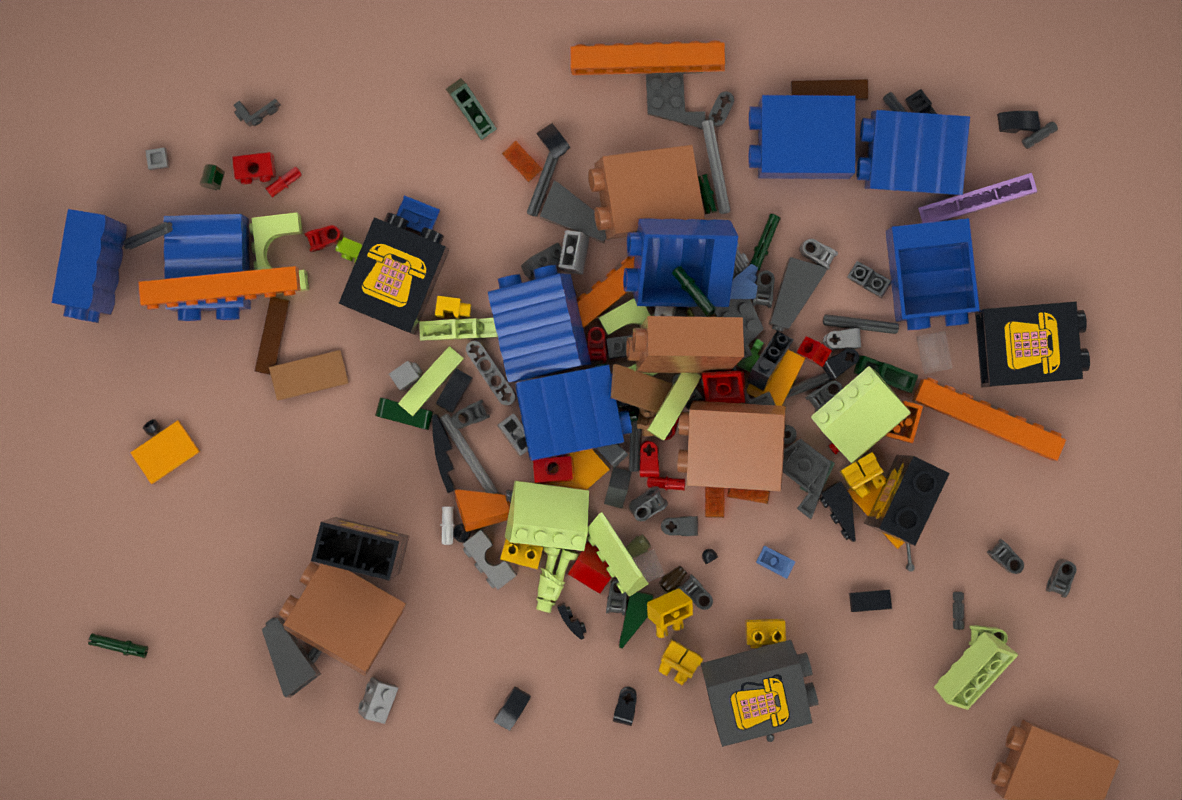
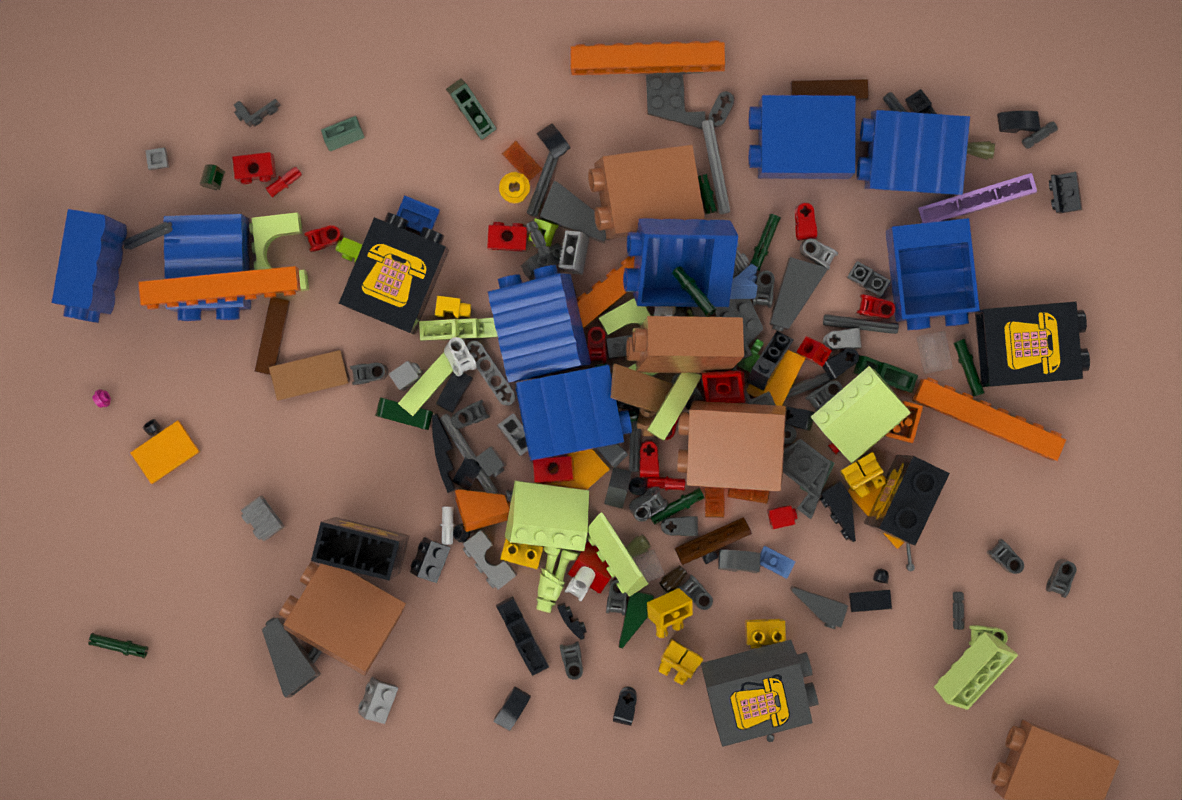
none -> dark pink plate [92,389,111,408]
none -> light grey brick [241,496,285,541]
none -> sand green slope [321,116,364,151]
none -> dark grey piece [350,363,388,385]
none -> bracket [410,537,451,583]
none -> white piece [444,337,476,377]
none -> black slope [452,457,482,491]
none -> dark grey brick [475,446,506,477]
none -> red brick [487,222,528,252]
none -> black slope [496,596,549,676]
none -> yellow piece [499,172,530,204]
none -> dark grey axle [526,221,550,258]
none -> lime brick [528,218,559,247]
none -> dark grey piece [560,641,583,680]
none -> white piece [564,566,595,601]
none -> black plate [628,477,648,495]
none -> dark green pin [650,487,705,525]
none -> reddish brown tile [674,517,752,565]
none -> dark grey slope [718,550,760,573]
none -> red brick [767,505,798,529]
none -> black piece [785,407,815,431]
none -> dark grey slope [790,586,848,629]
none -> red piece [794,203,817,241]
none -> red piece [856,294,896,319]
none -> black hinge [873,568,889,584]
none -> dark green pin [953,339,985,396]
none -> olive cone [967,141,995,160]
none -> black bracket [1049,172,1083,214]

